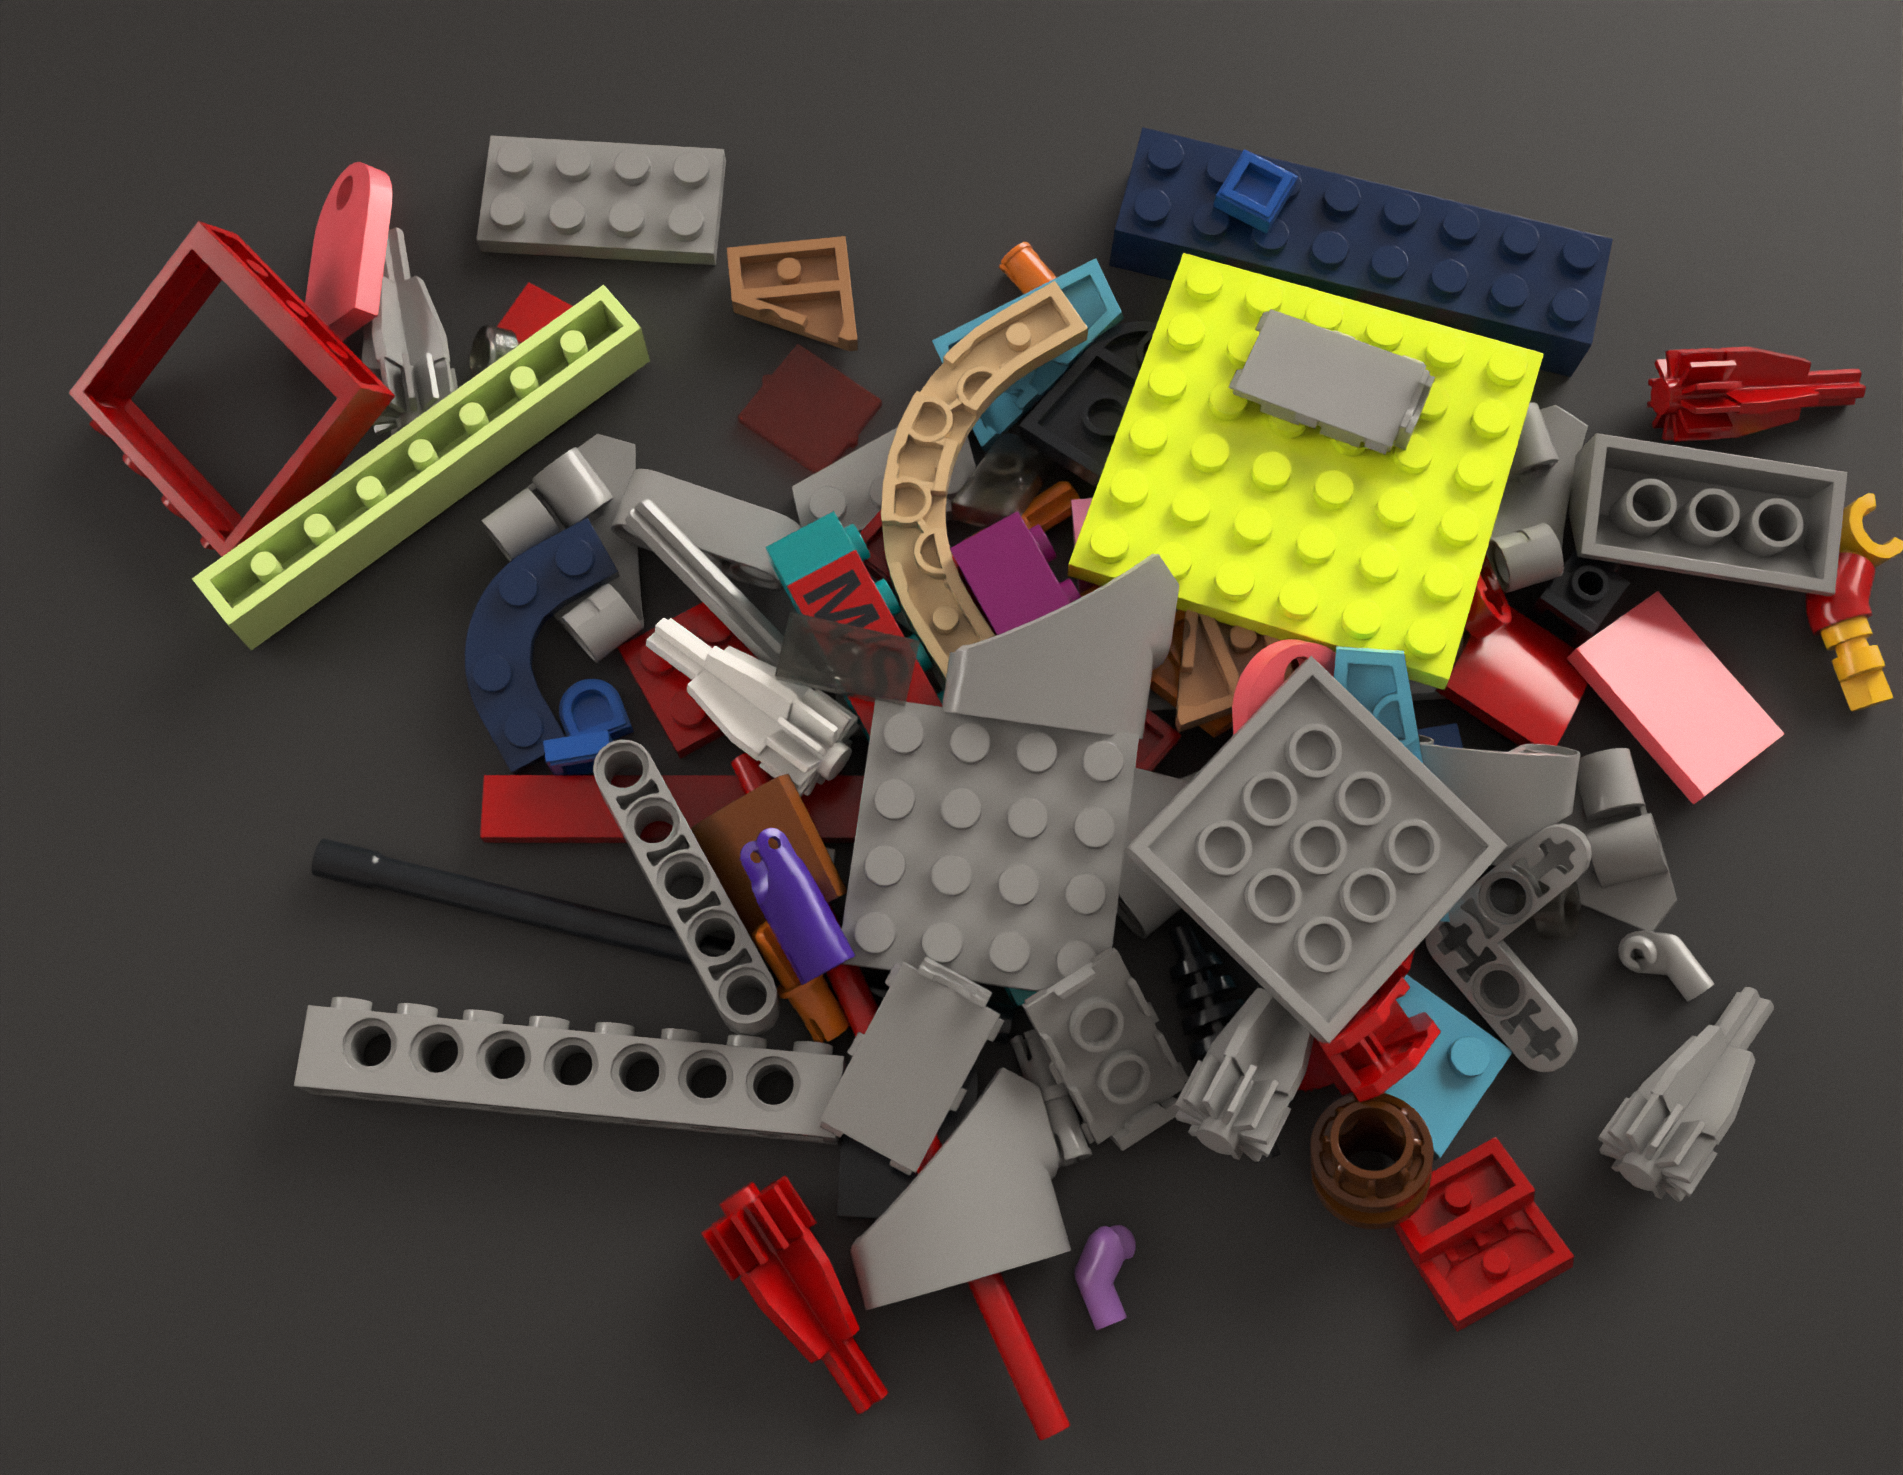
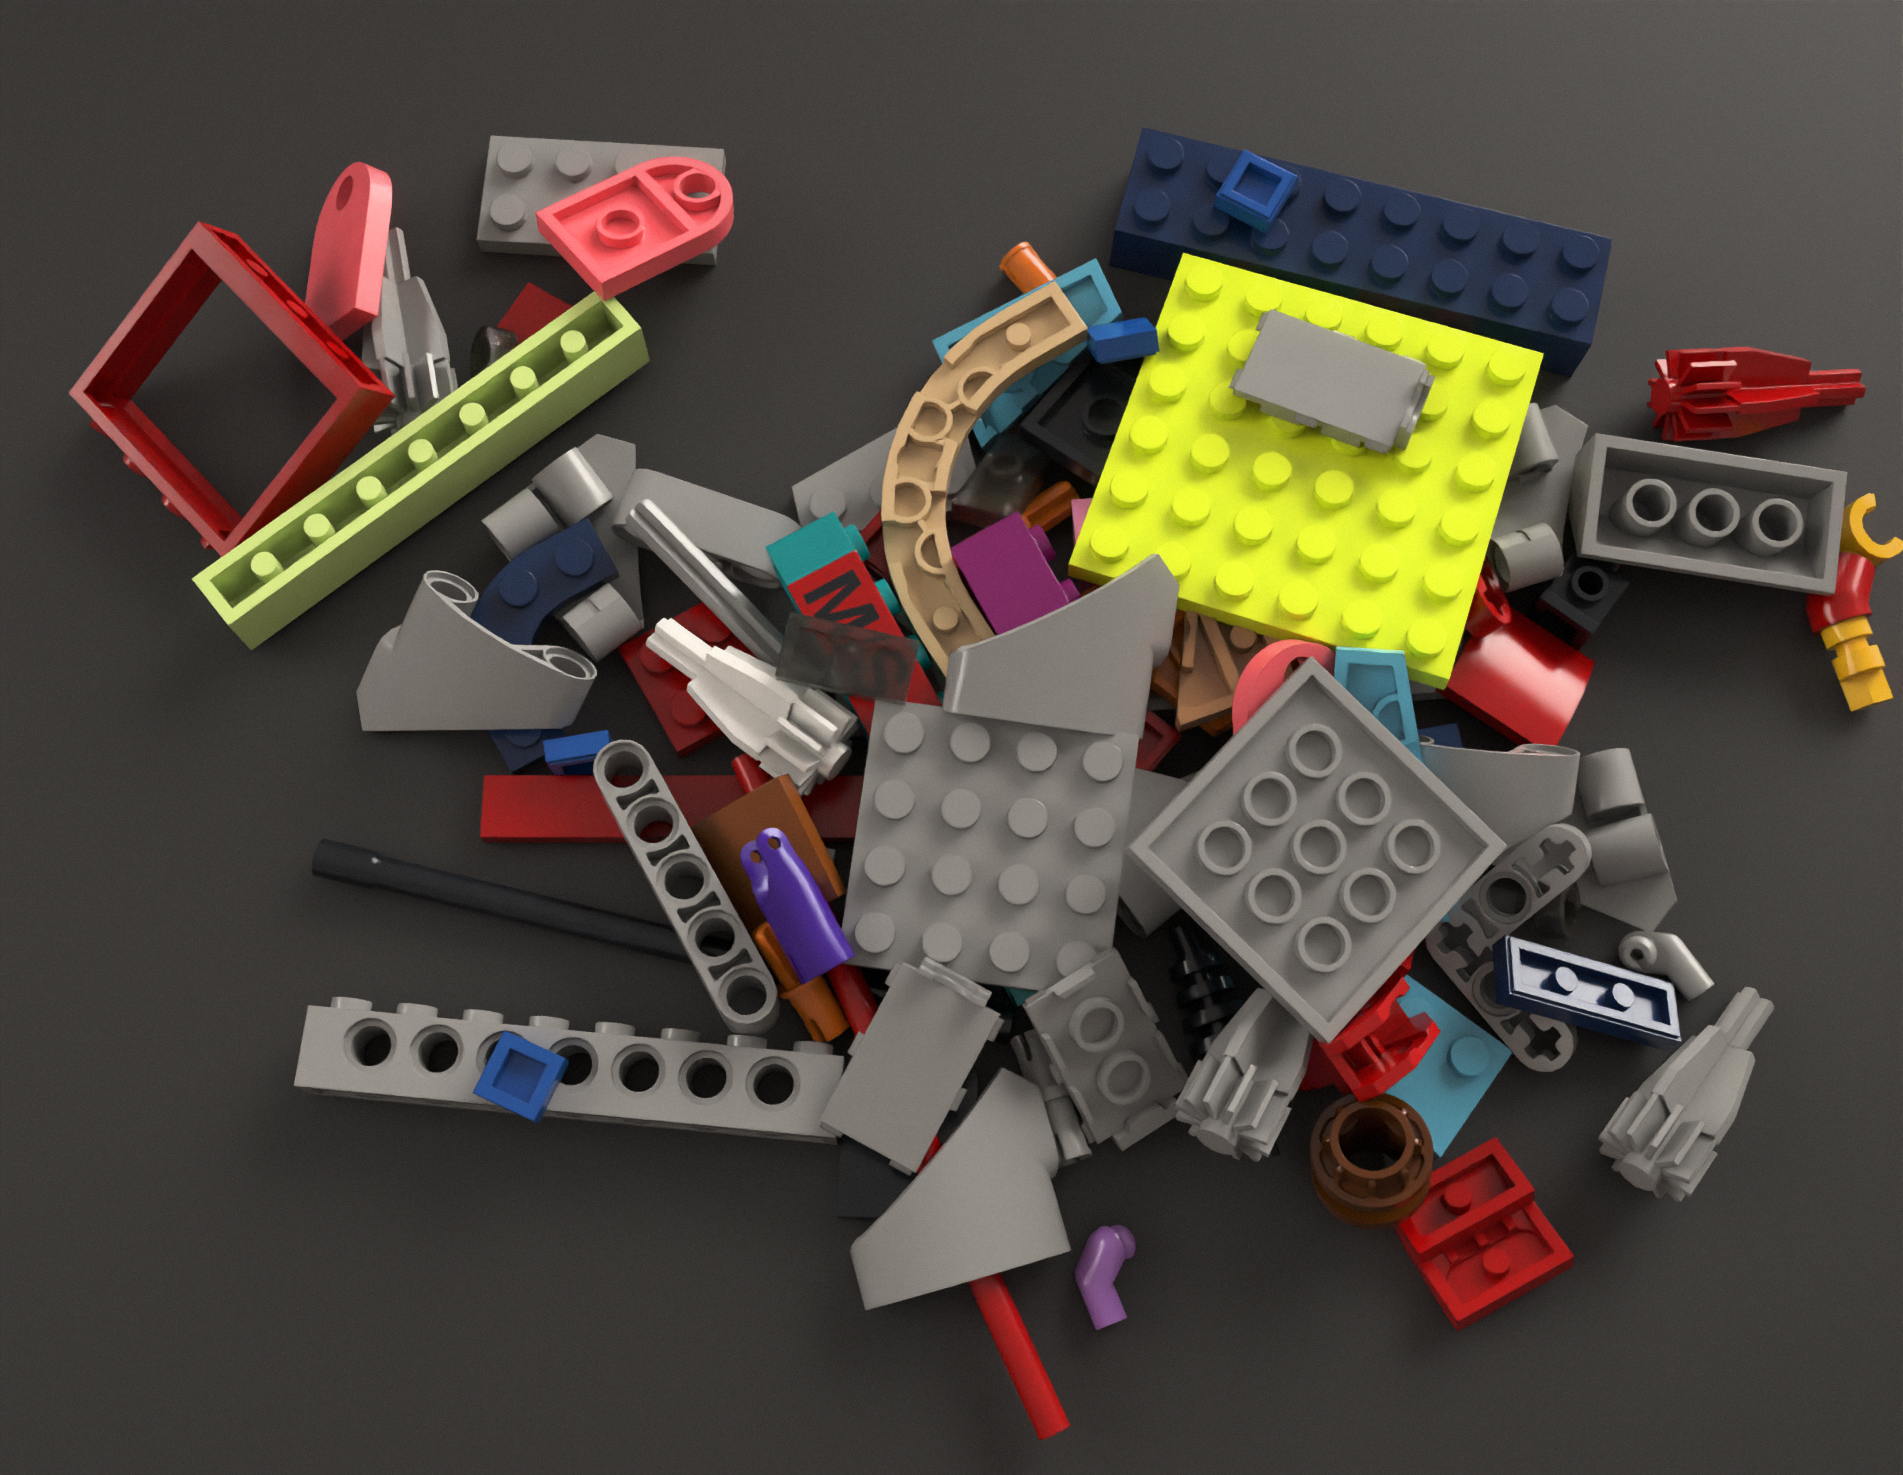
blue tile [559,679,634,740] -> none
red piece [701,1175,889,1414] -> none
medium nougat wing [727,236,858,351] -> none
clear red piece [738,344,882,474] -> none
tile [1567,591,1784,805] -> none
none -> light grey panel [356,570,597,731]
none -> blue tile [473,1030,569,1124]
none -> coral tile [535,157,734,301]
none -> blue tile [1086,317,1159,364]
none -> dark blue tile [1492,935,1681,1051]

